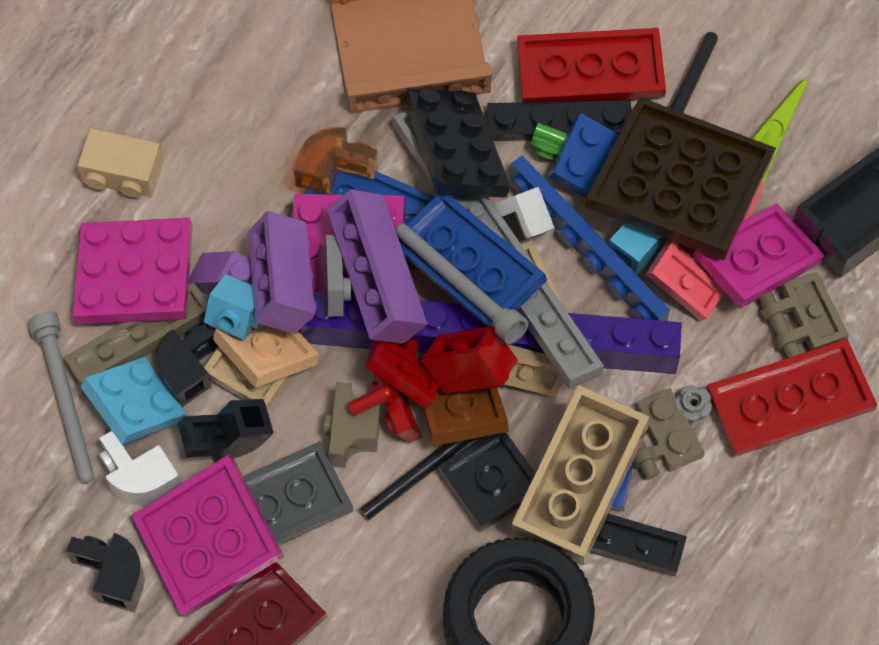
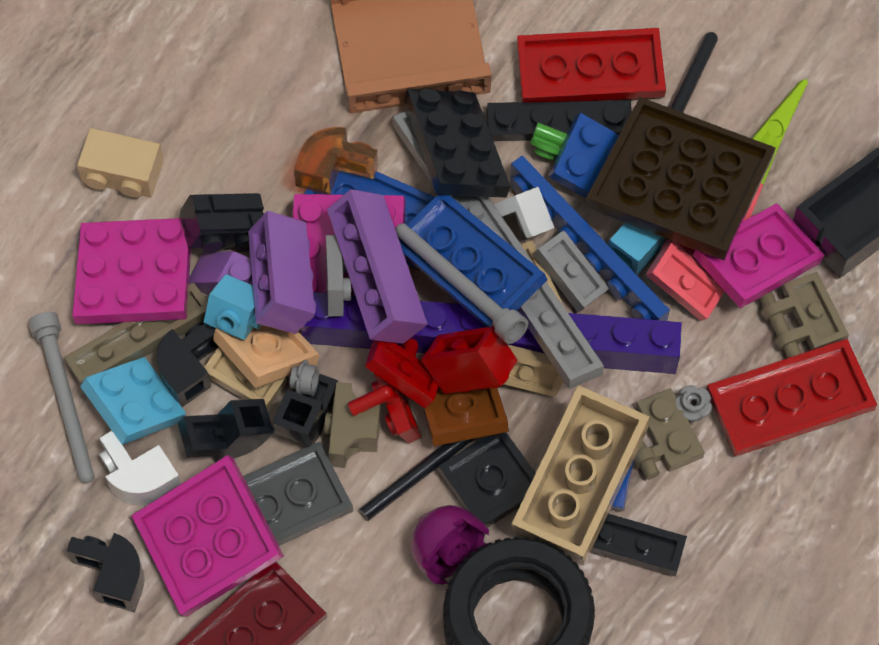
none -> black brick [180,193,264,253]
none -> black brick [272,373,339,447]
none -> light grey plate [290,360,319,396]
none -> magenta cylinder [410,505,489,585]
none -> light grey plate [533,230,610,313]

